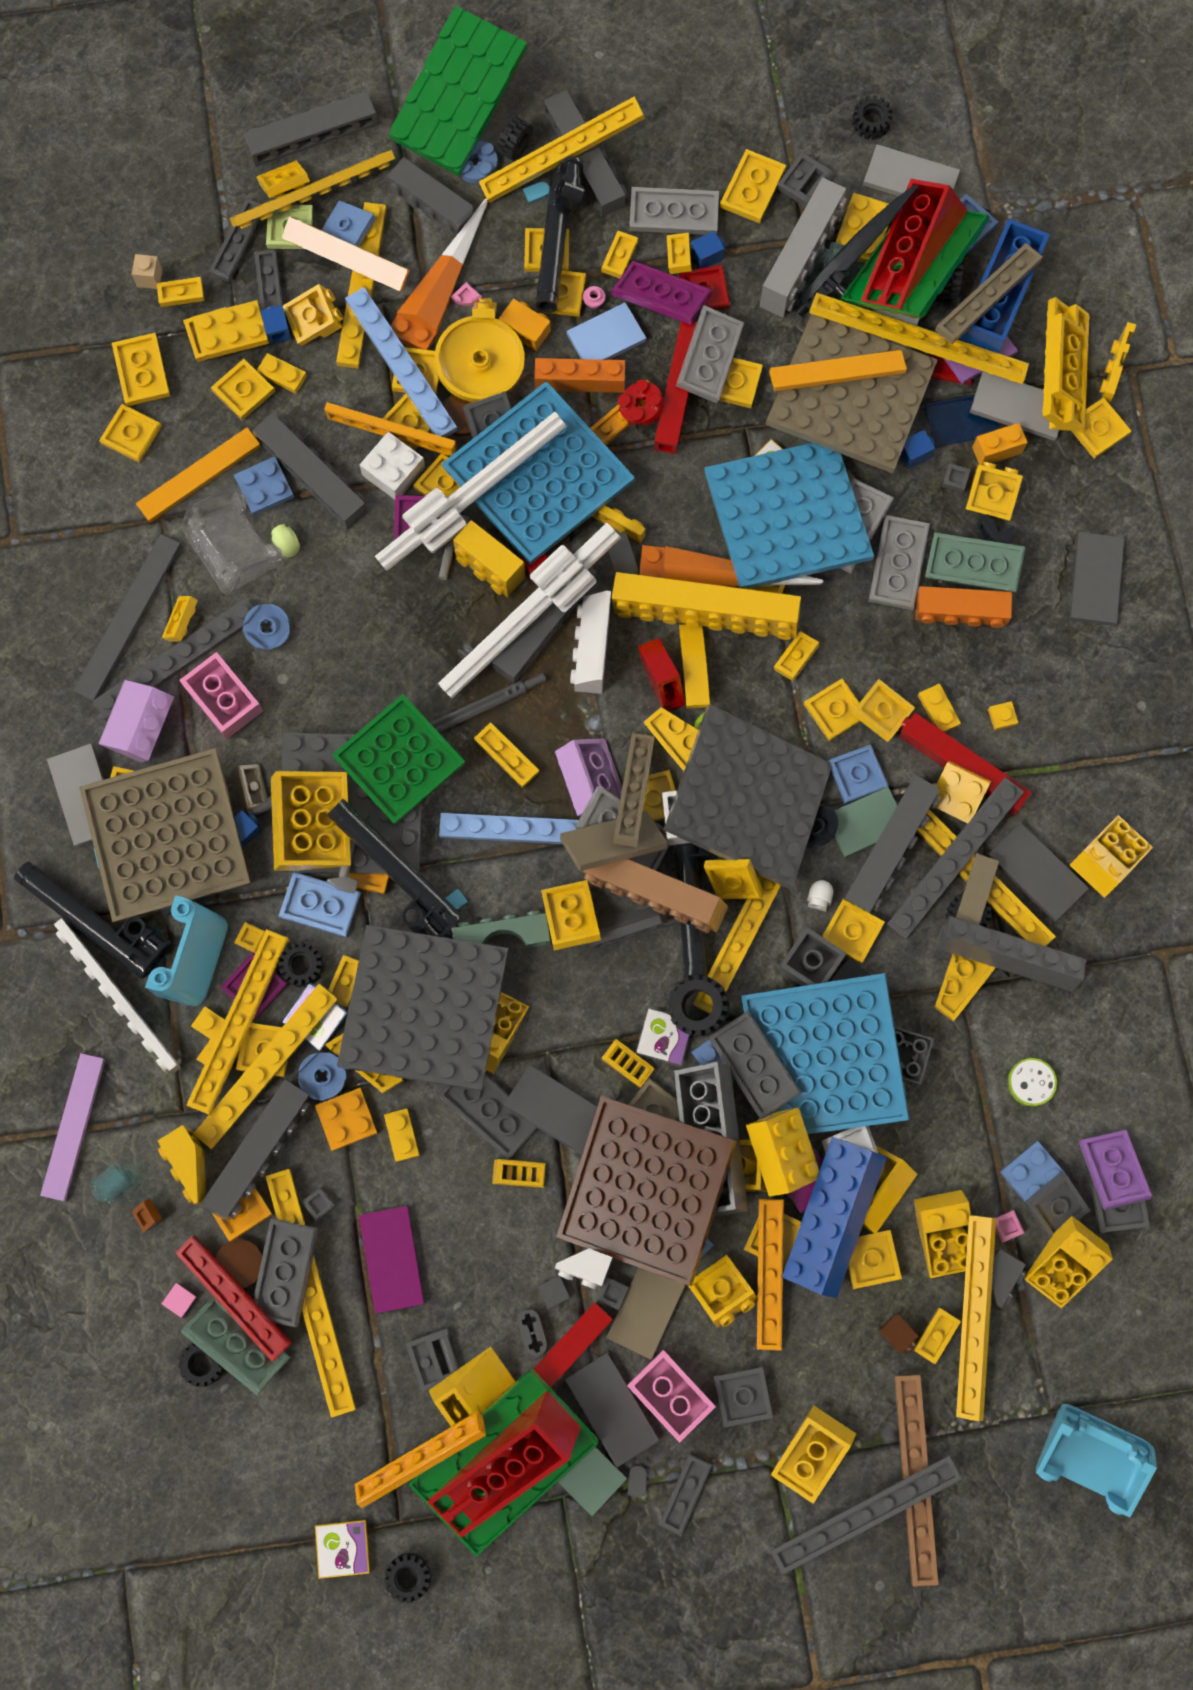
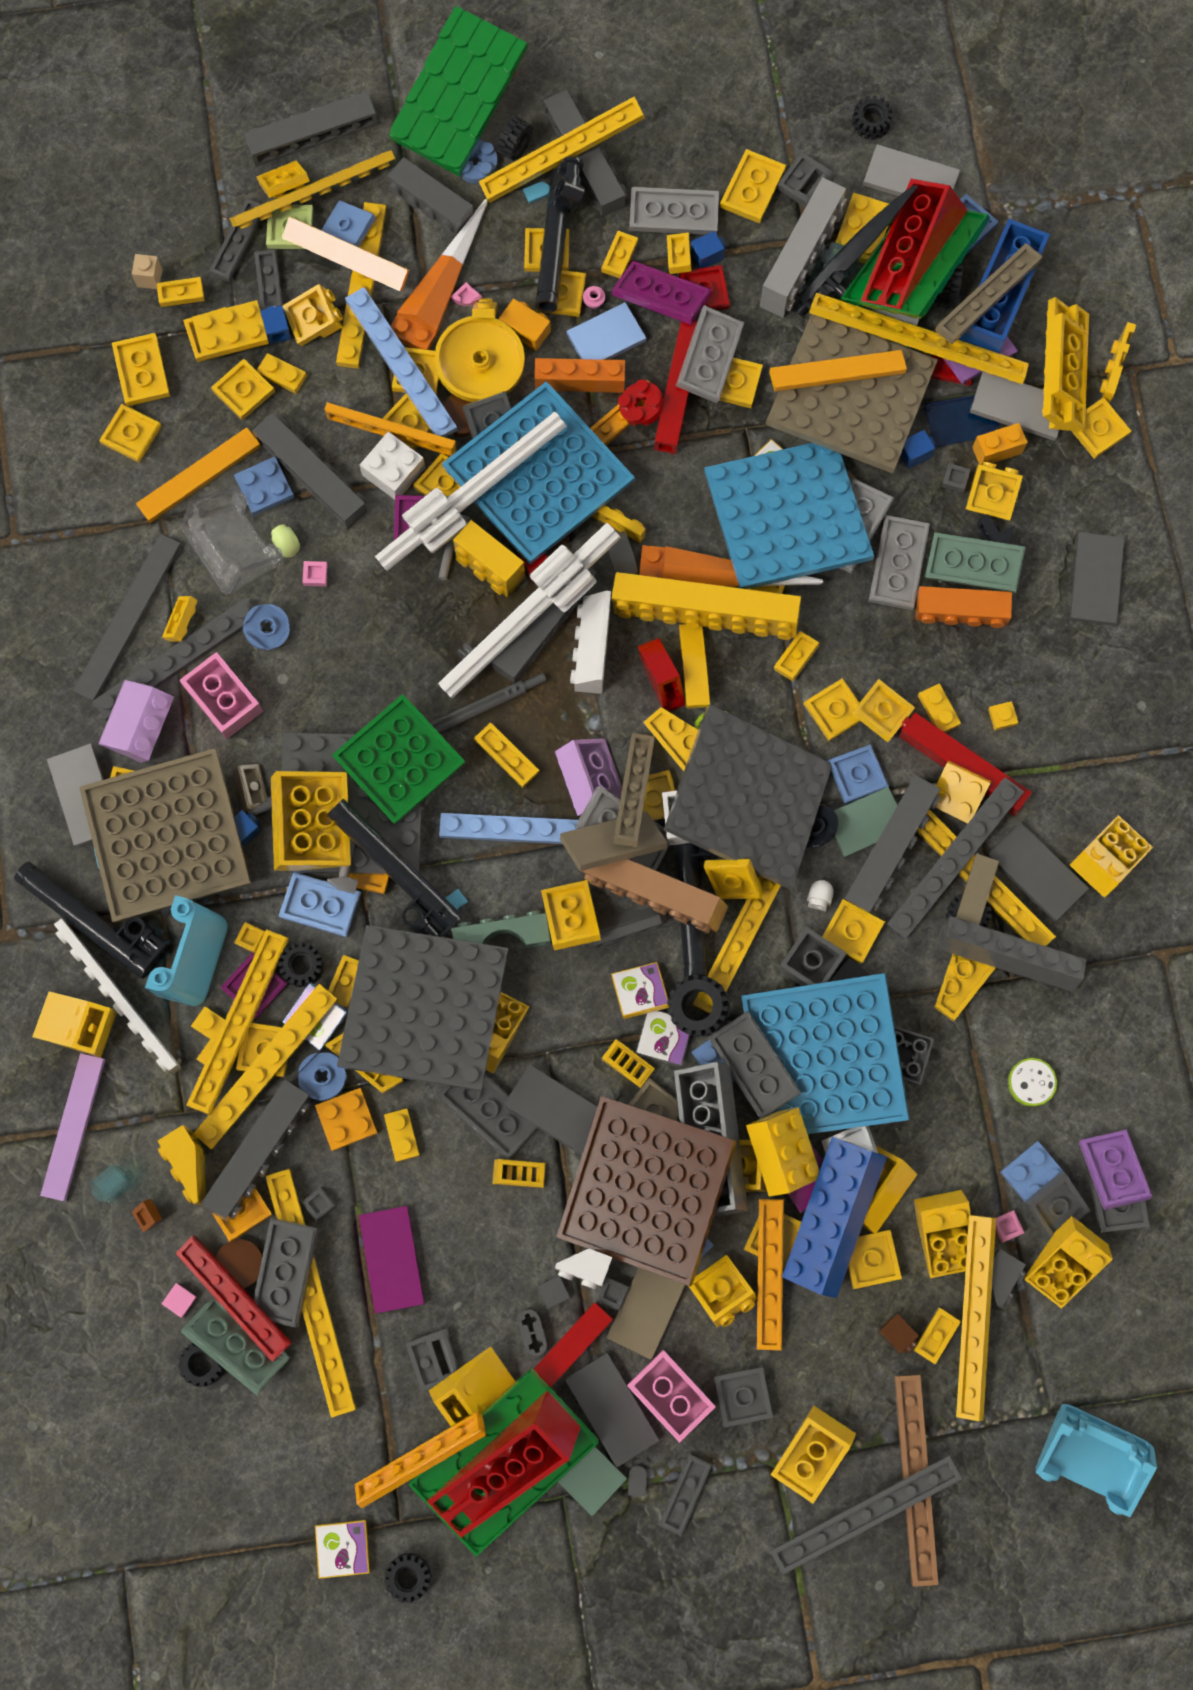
none -> yellow slope [32,992,117,1058]
none -> bright pink plate [303,561,328,586]
none -> tile [611,962,669,1019]

